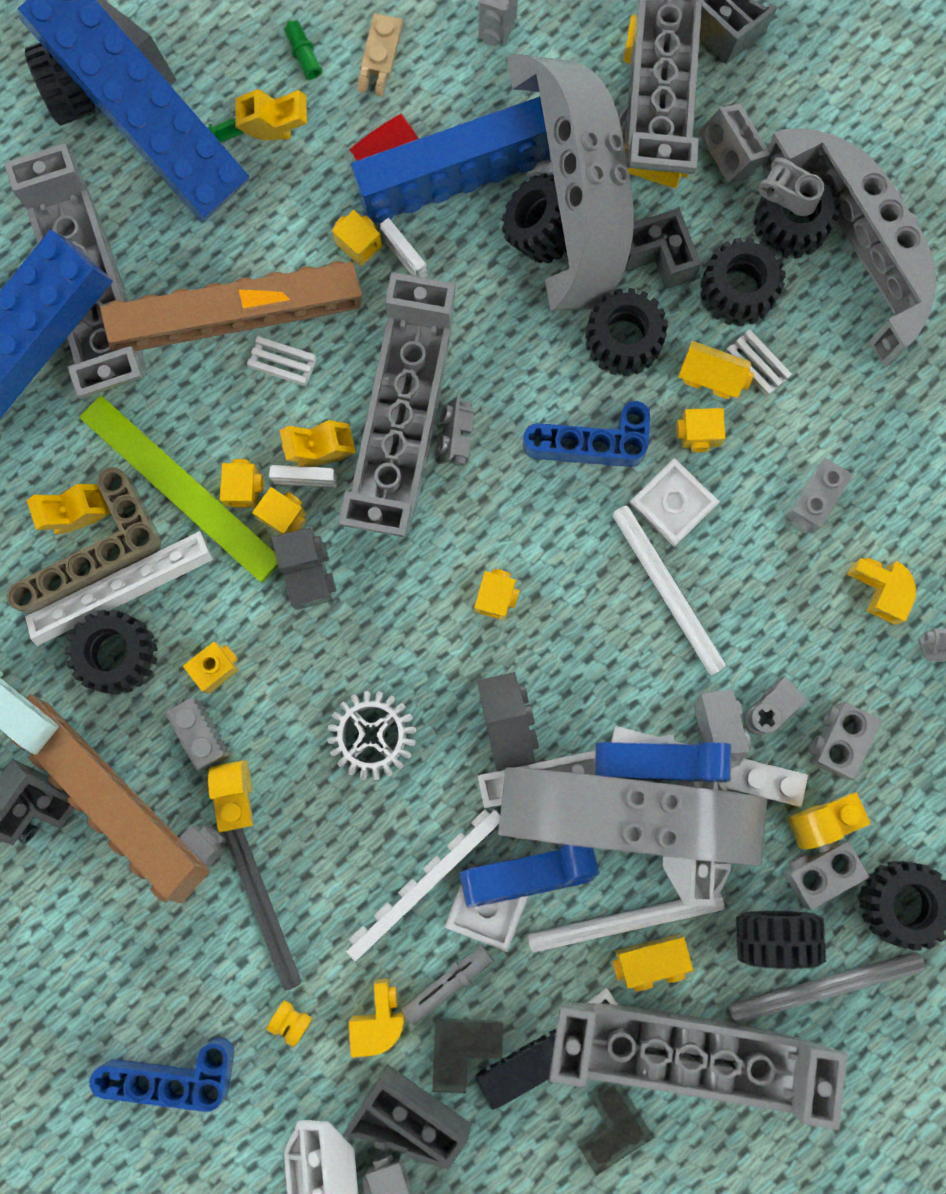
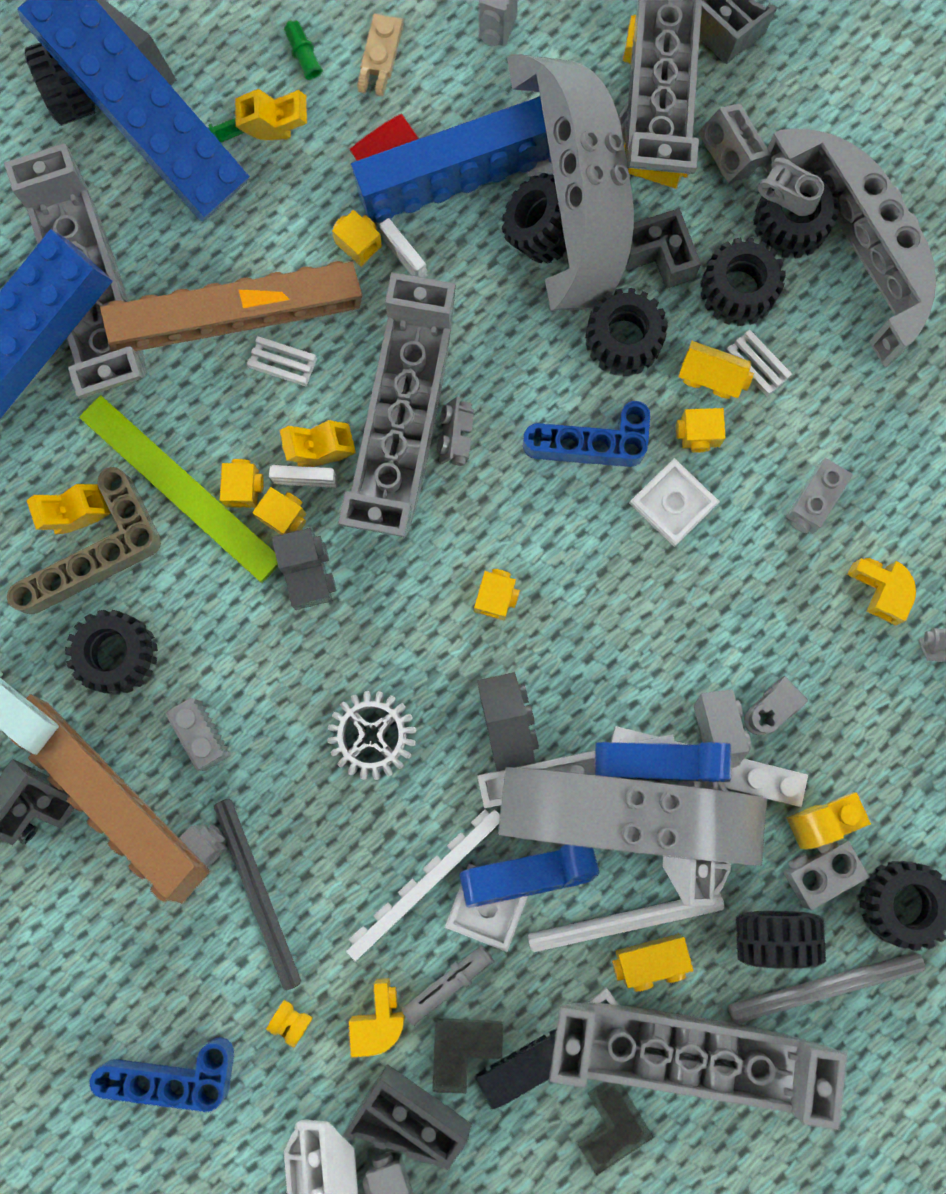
white plate [25,531,213,646] -> none
yellow brick [183,642,240,694] -> none
yellow brick [208,760,254,833] -> none
white axle [613,505,725,675] -> none
light grey brick [810,702,882,780] -> none

